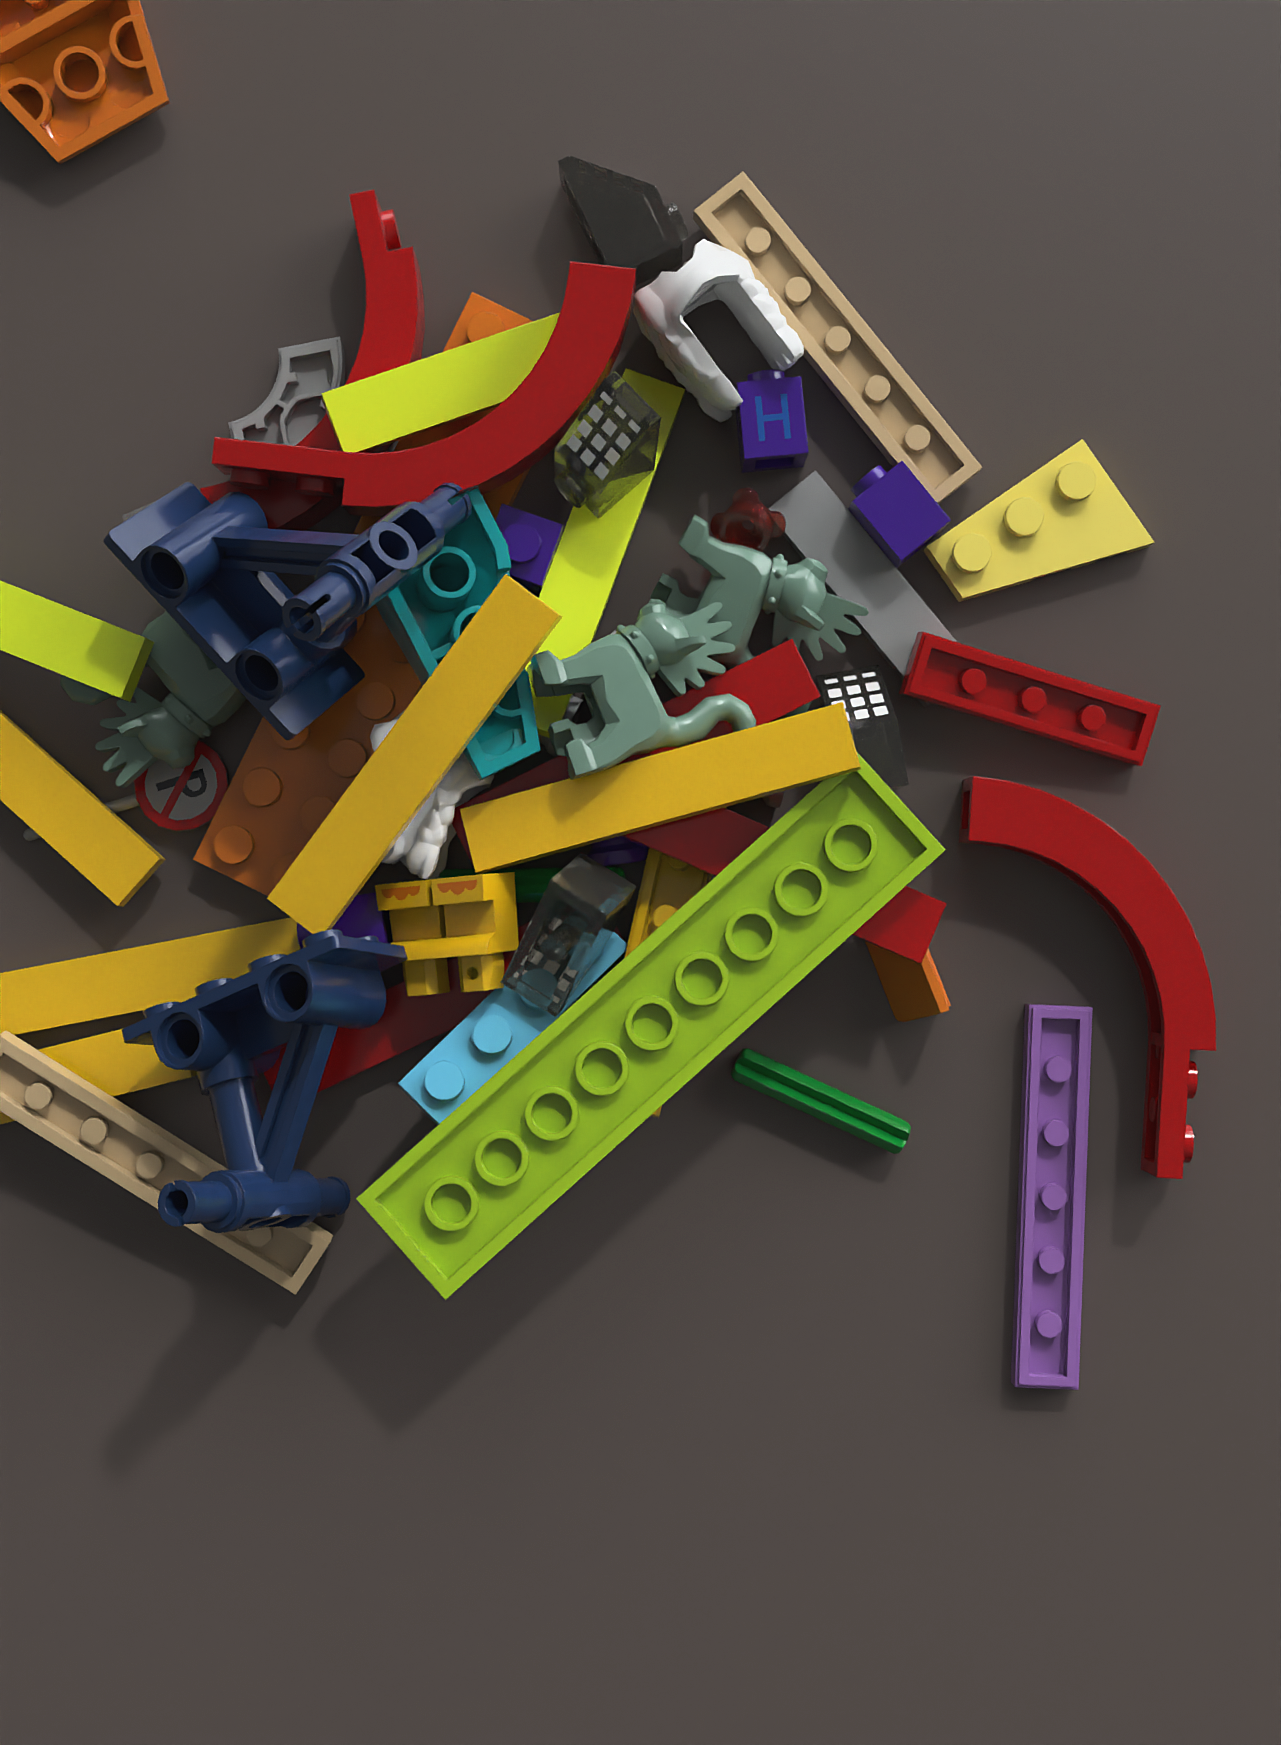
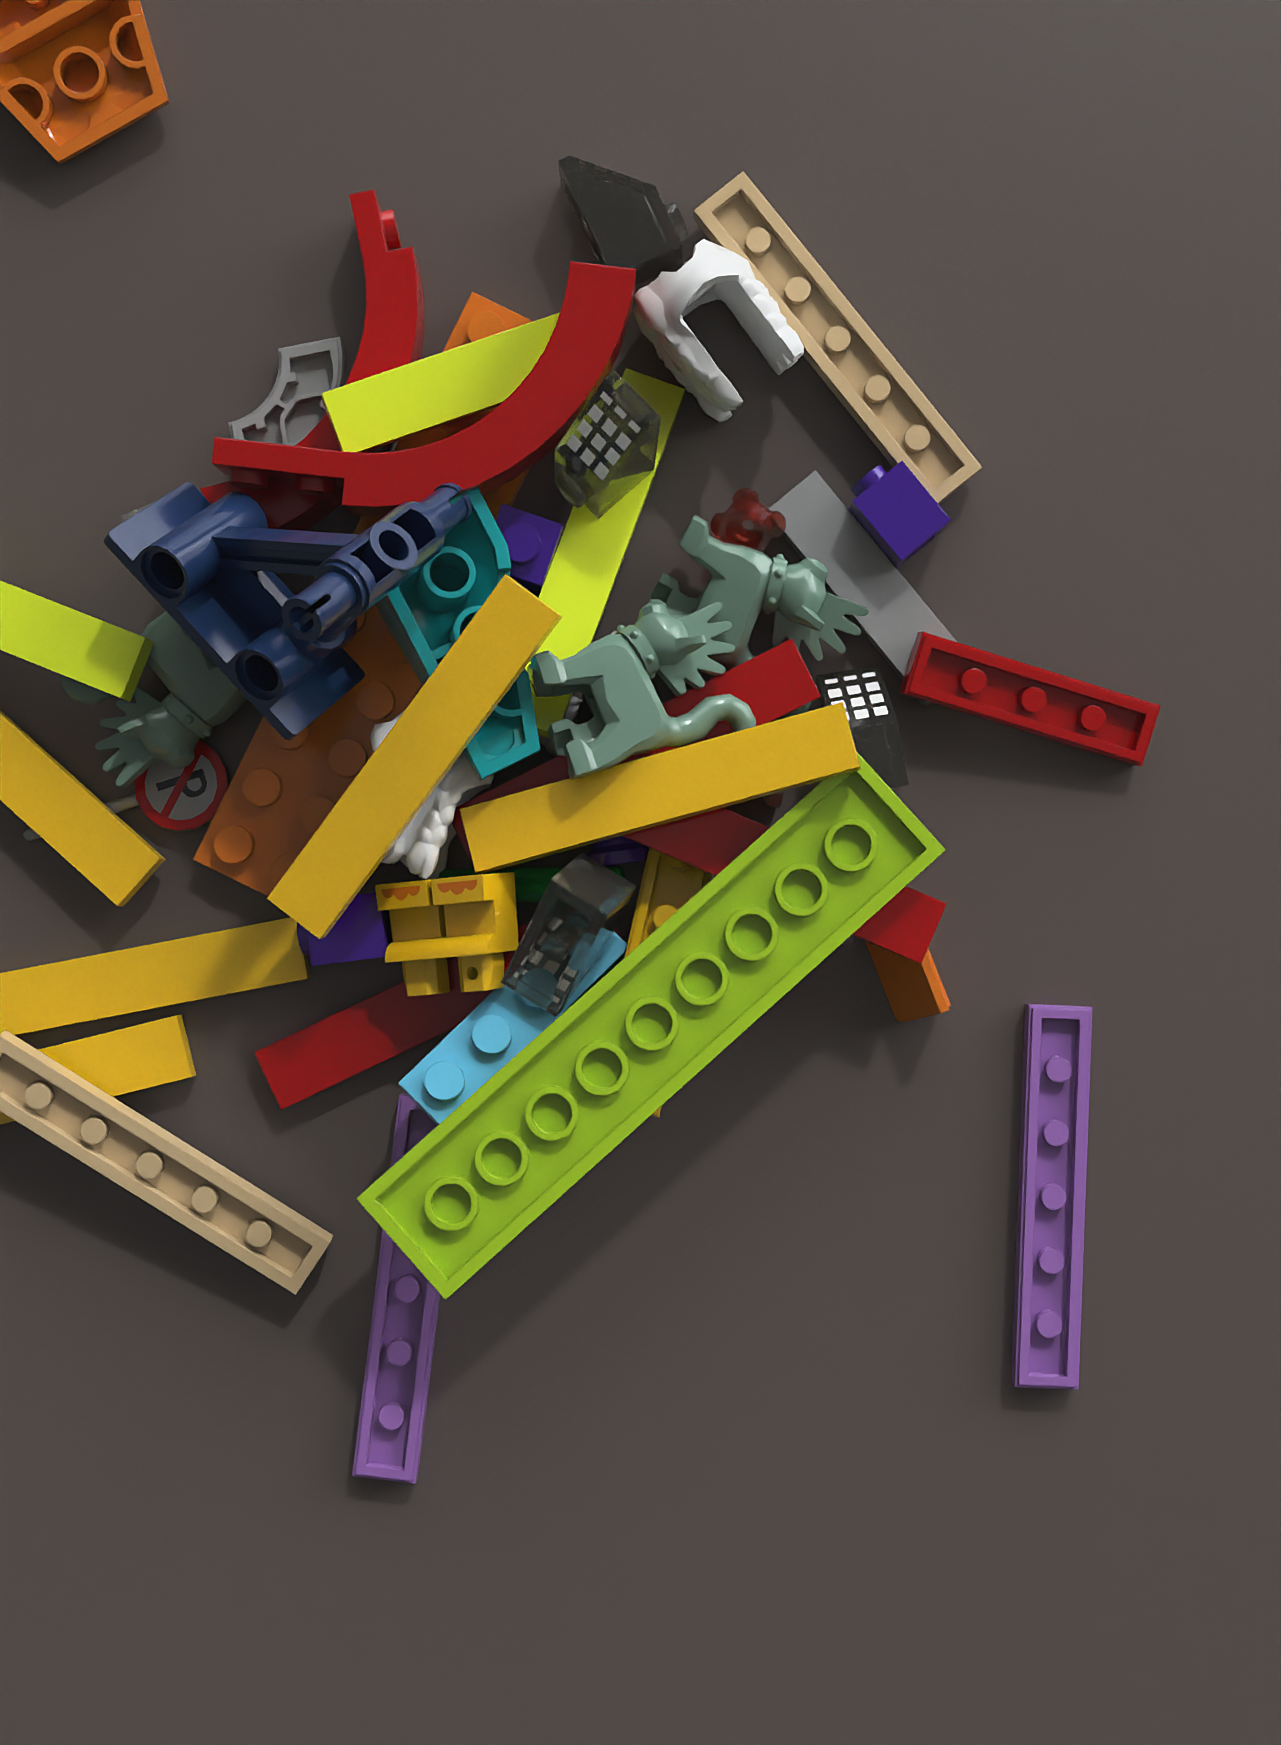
dark blue plate [122,929,407,1233] -> none
green axle [731,1048,911,1154] -> none
dark purple brick [735,369,809,473] -> none
light yellow wing [923,439,1155,602] -> none
red arch [959,776,1216,1179] -> none
none -> medium lavender tile [352,1093,440,1484]

